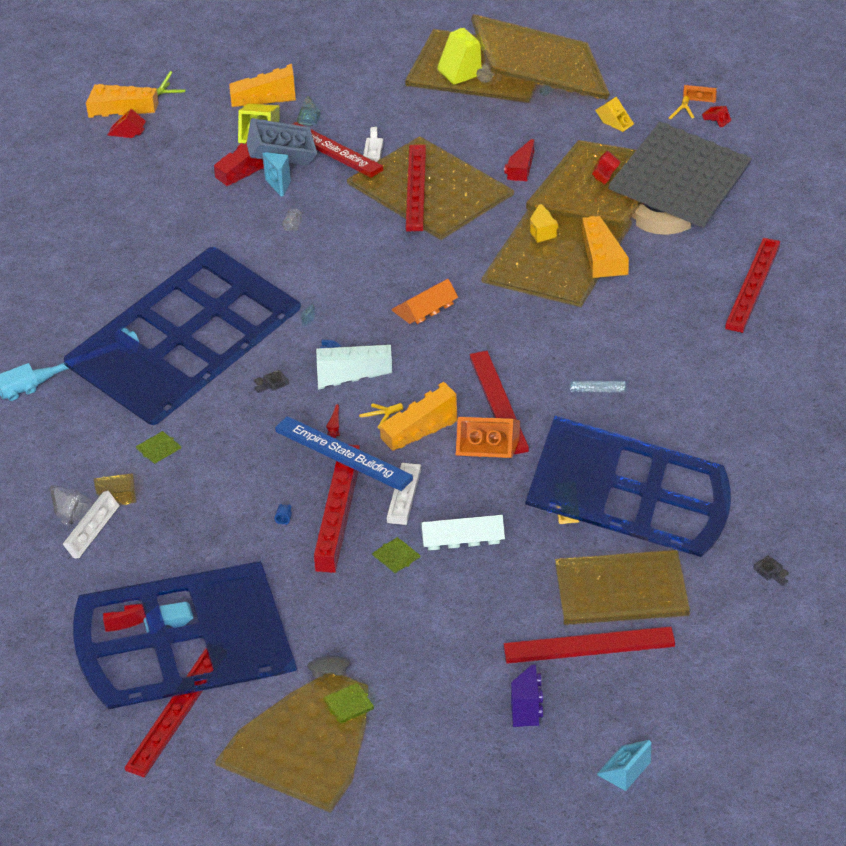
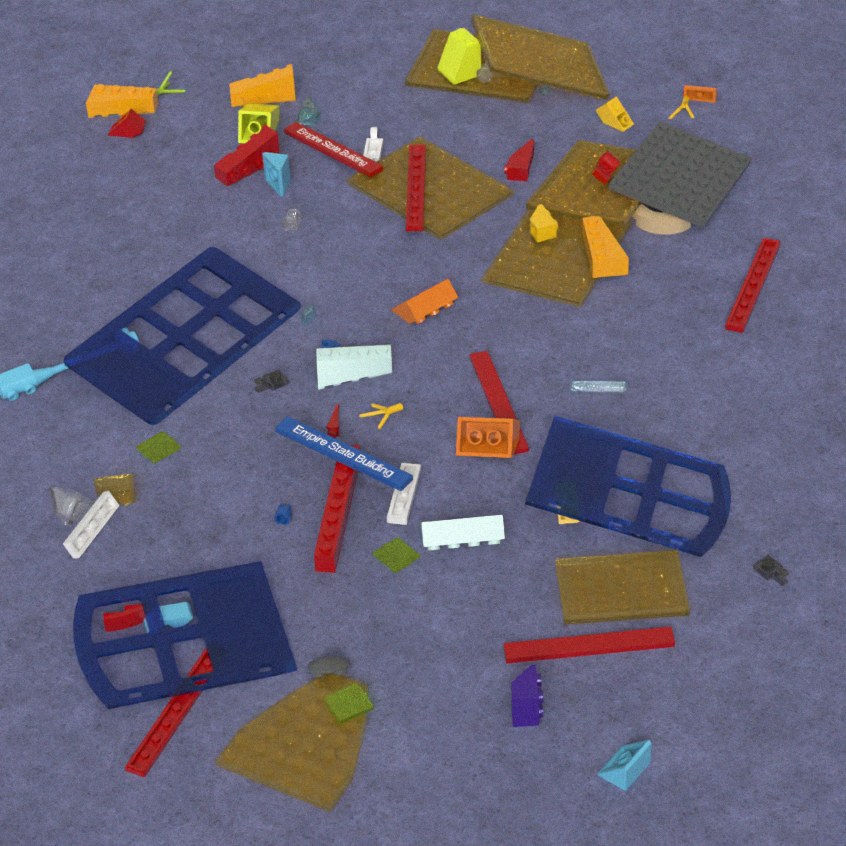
sand blue slope [247,118,317,165] -> none
light orange wedge [380,381,457,451] -> none
red bracket [702,106,731,128] -> none

